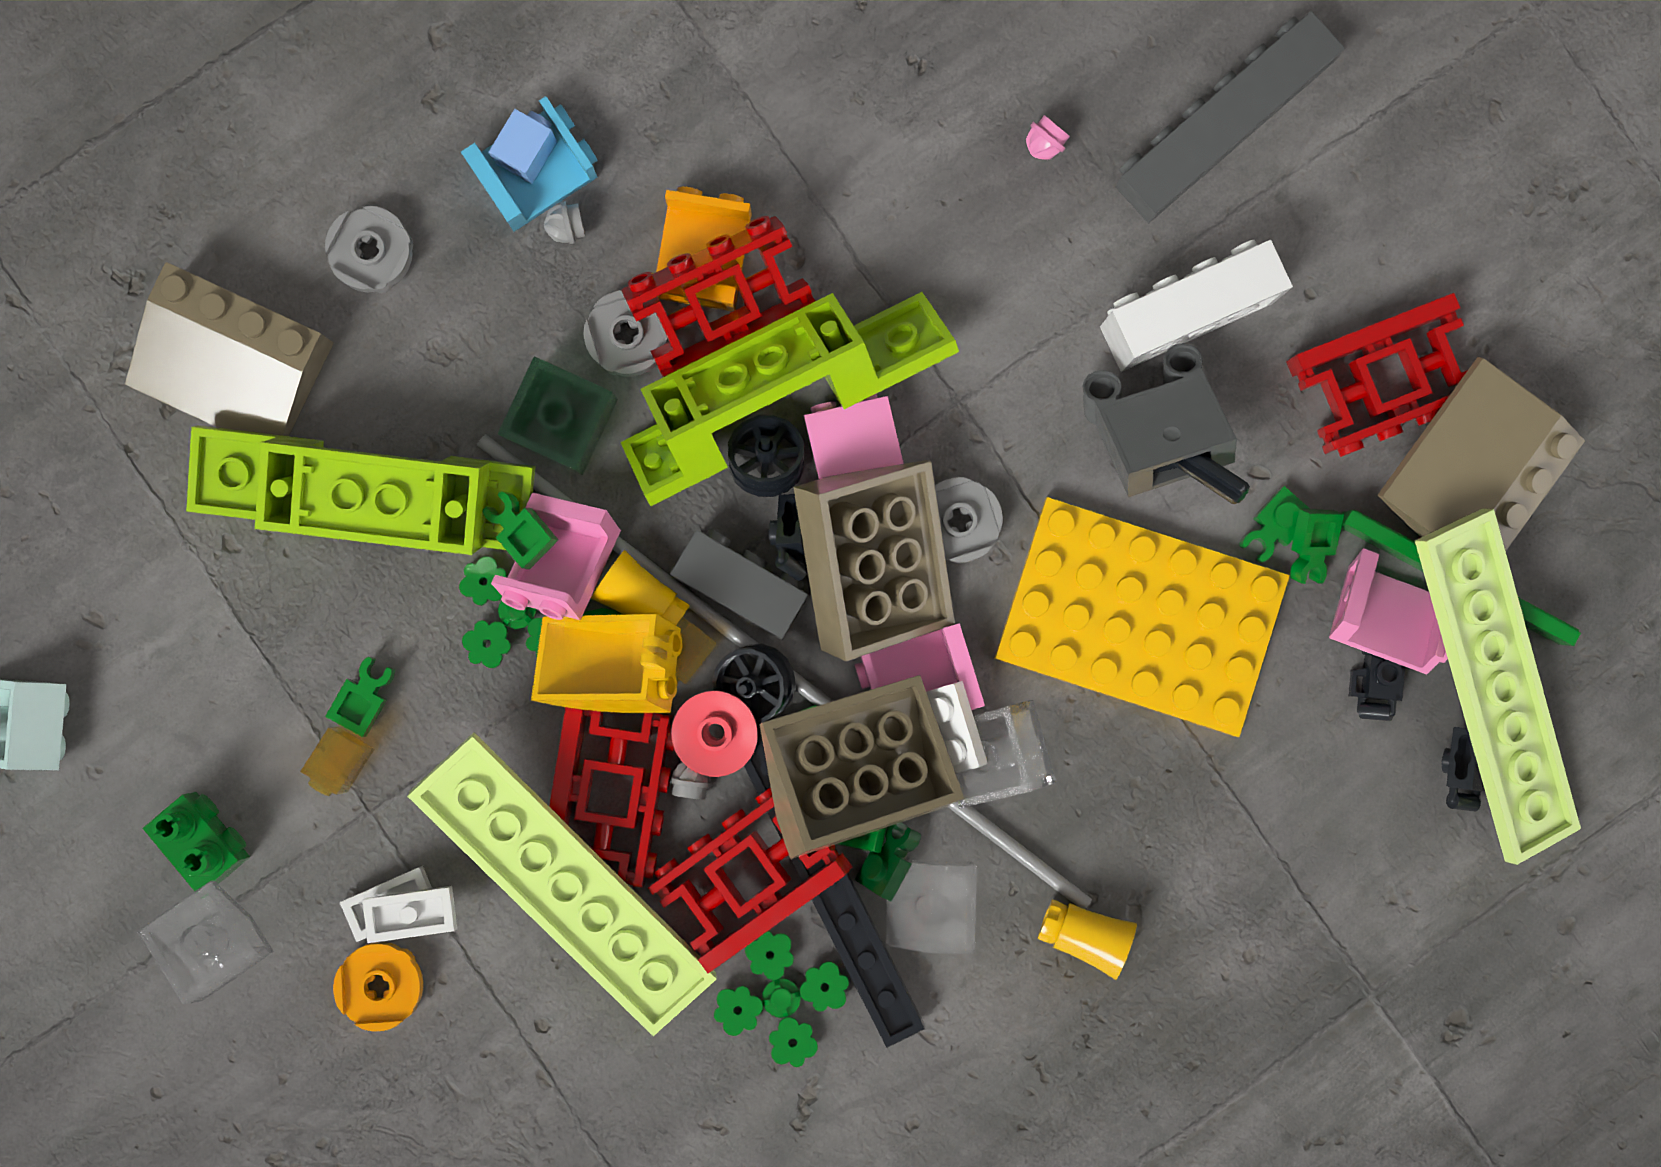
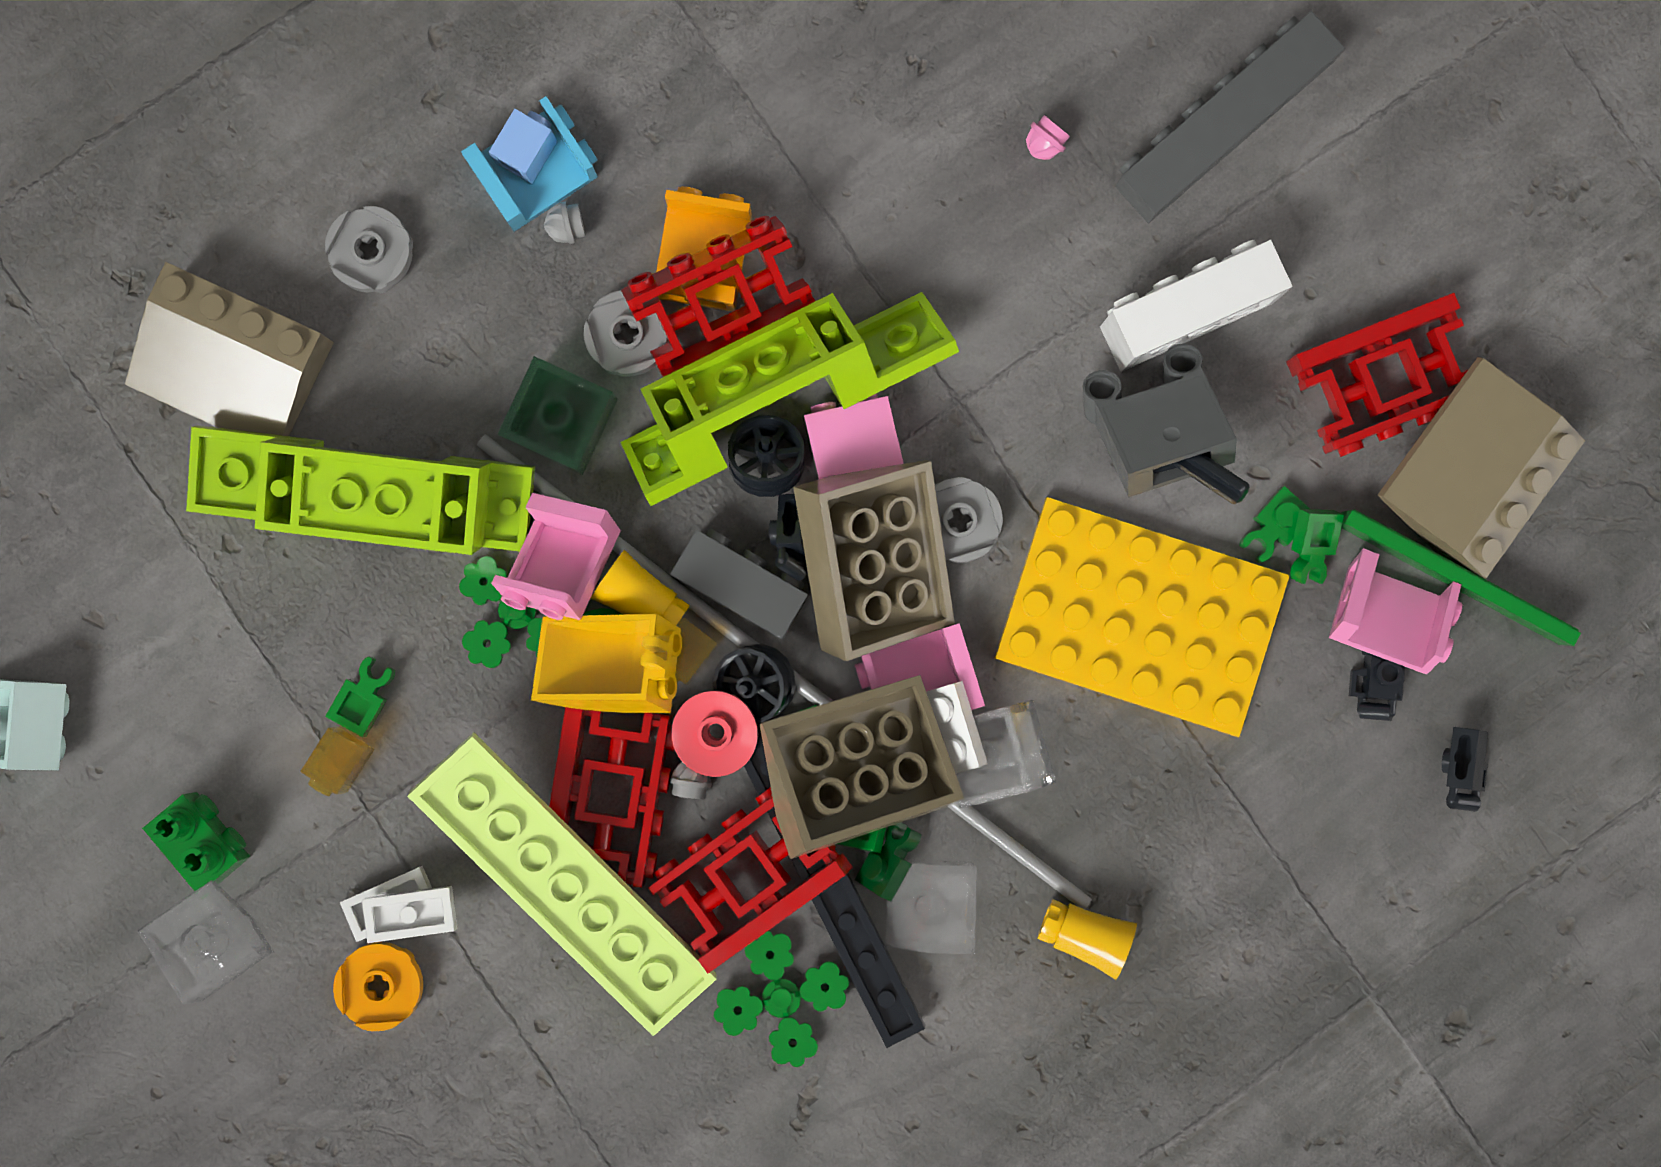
green plate [482,491,559,569] -> none
yellowish green plate [1415,509,1581,865] -> none

